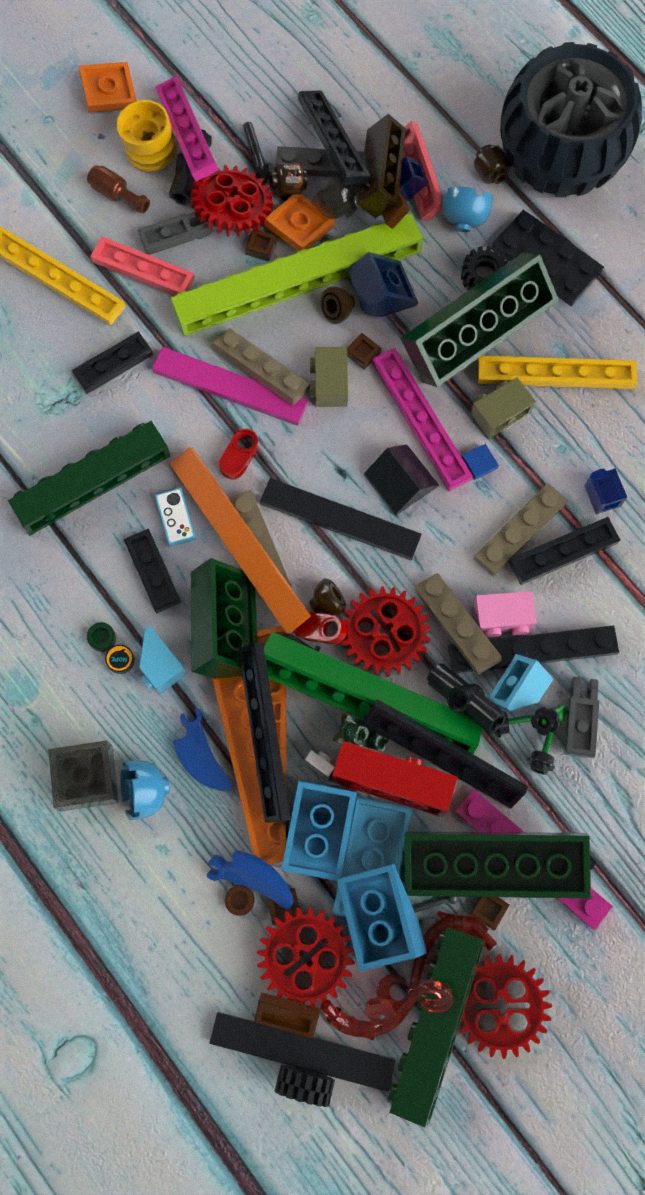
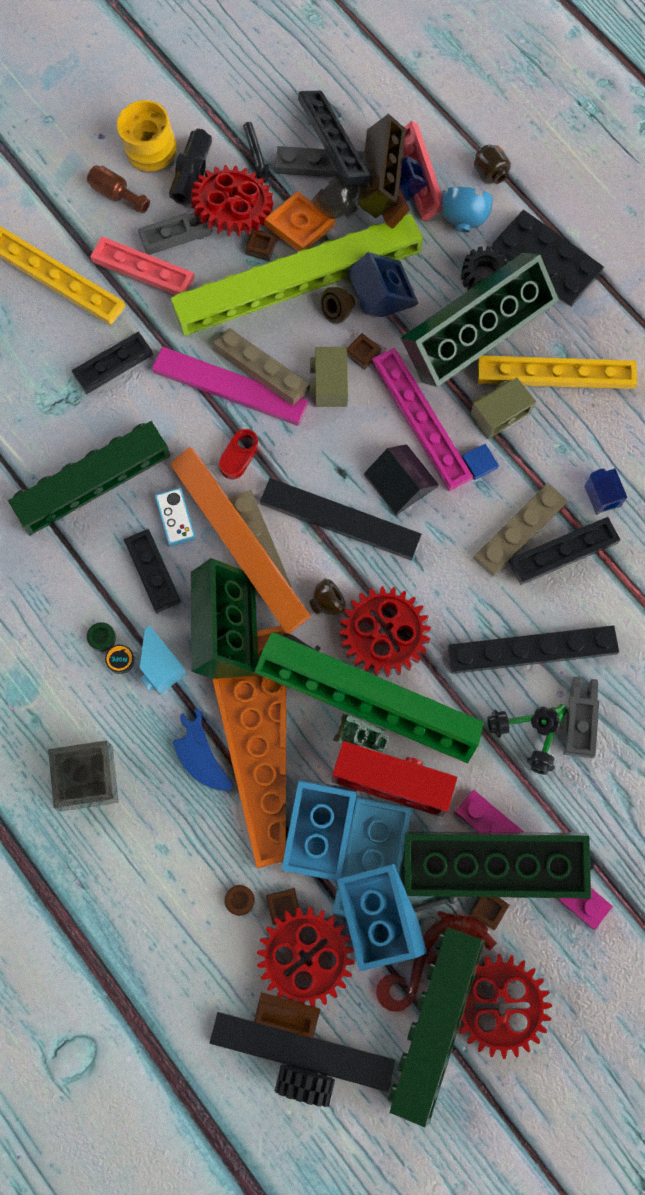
orange plate [79,62,137,113] -> none
dark azure cylinder [120,761,170,820] -> none
dark pink plate [155,75,219,182] -> none
blue piece [207,850,294,909] -> none
black tile [238,643,290,823] -> none
dark brown head [269,163,308,197] -> none
red piece [293,612,347,644] -> none
white plate [305,750,335,780] -> none
clear red plant [320,980,454,1041] -> none
black tile [361,699,528,809] -> none
dark tan plate [414,573,502,676] -> none
black piece [427,663,507,734] -> none
bright pink brick [473,591,537,638] -> none
medium azure slope [488,654,553,711] -> none
black wheel [500,42,642,197] -> none

